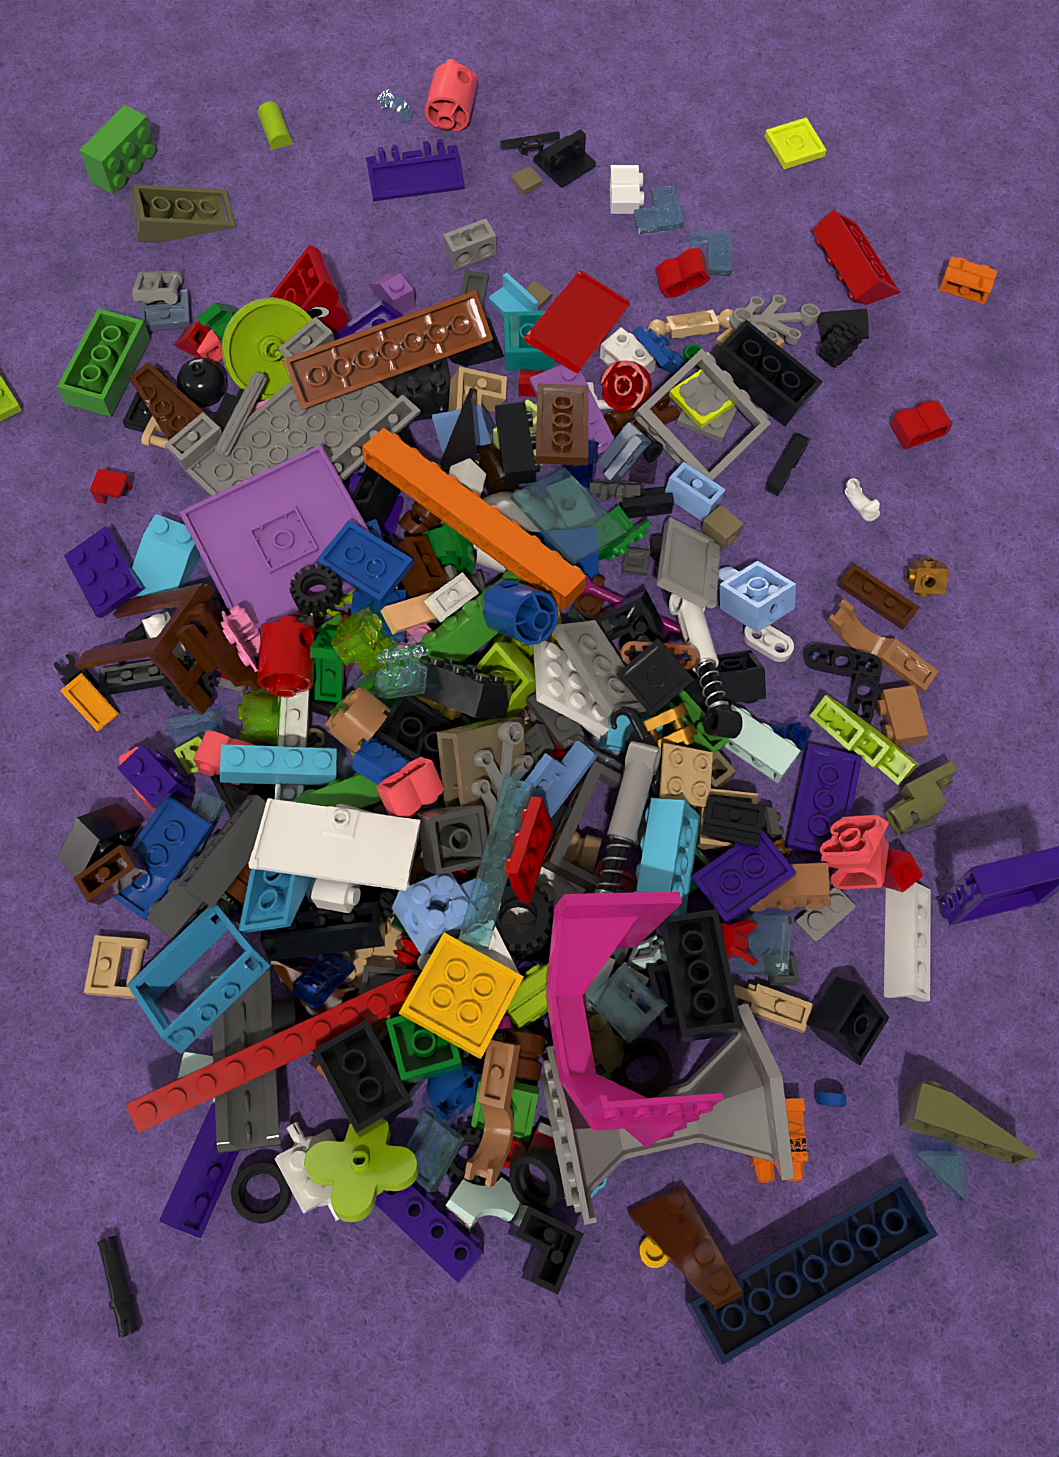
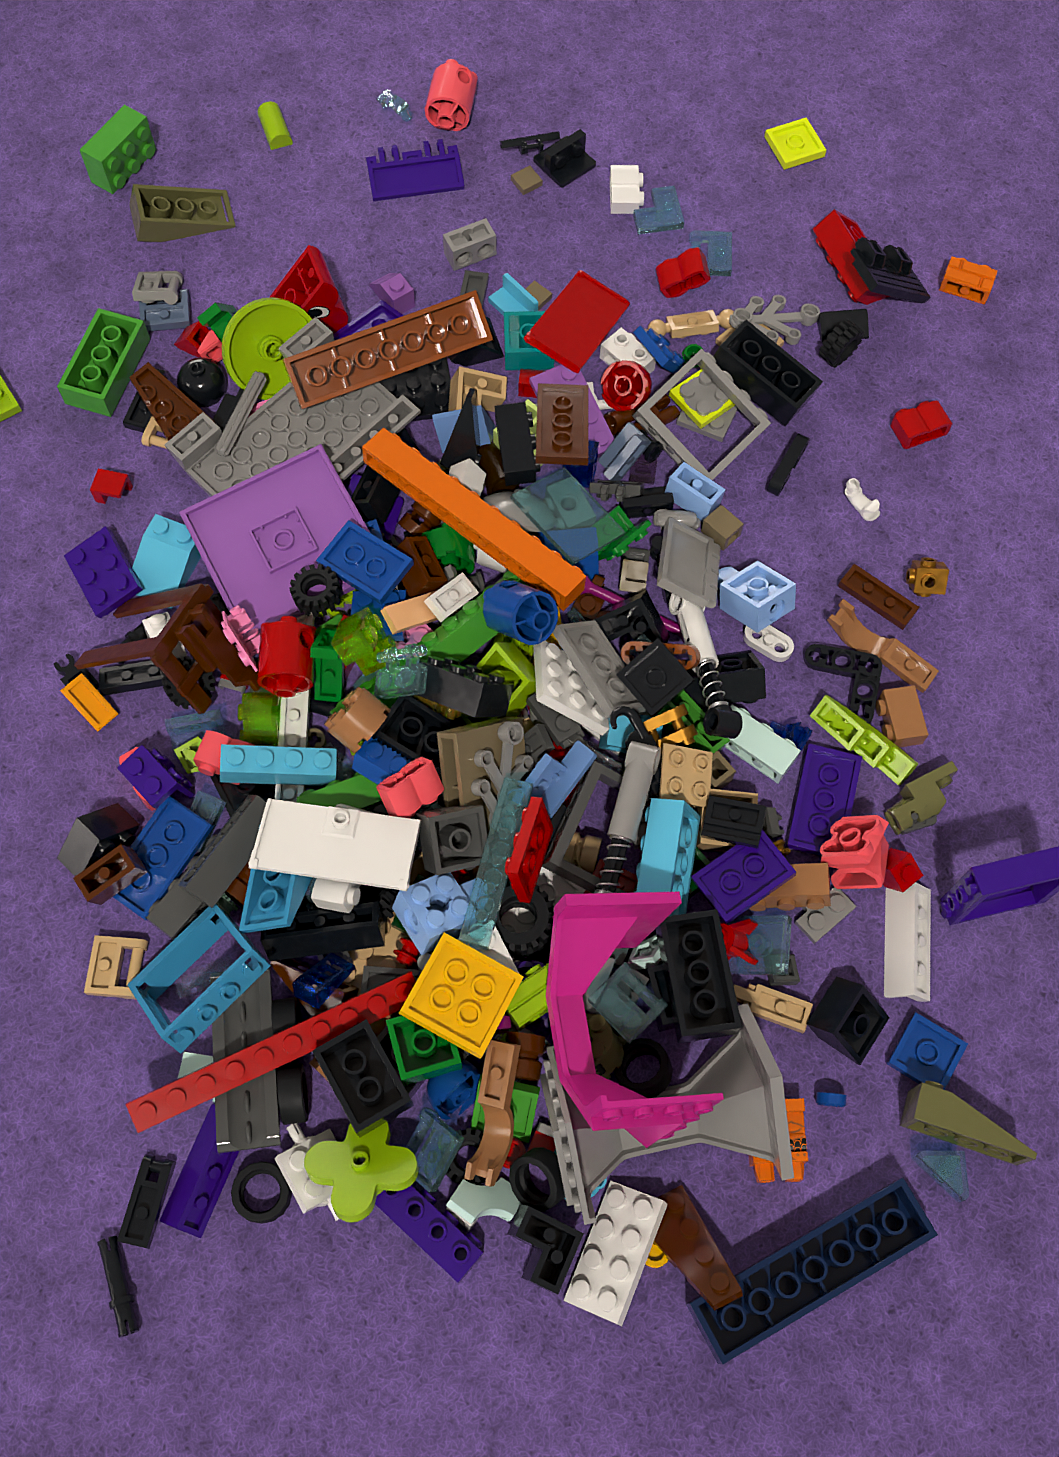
none -> black plate [117,1154,176,1249]
none -> black tyre [277,1064,309,1125]
none -> white plate [564,1180,668,1326]
none -> dark tan panel [619,559,649,593]
none -> light grey piece [653,509,701,531]
none -> black hinge [850,237,931,304]
none -> blue plate [886,1012,968,1090]

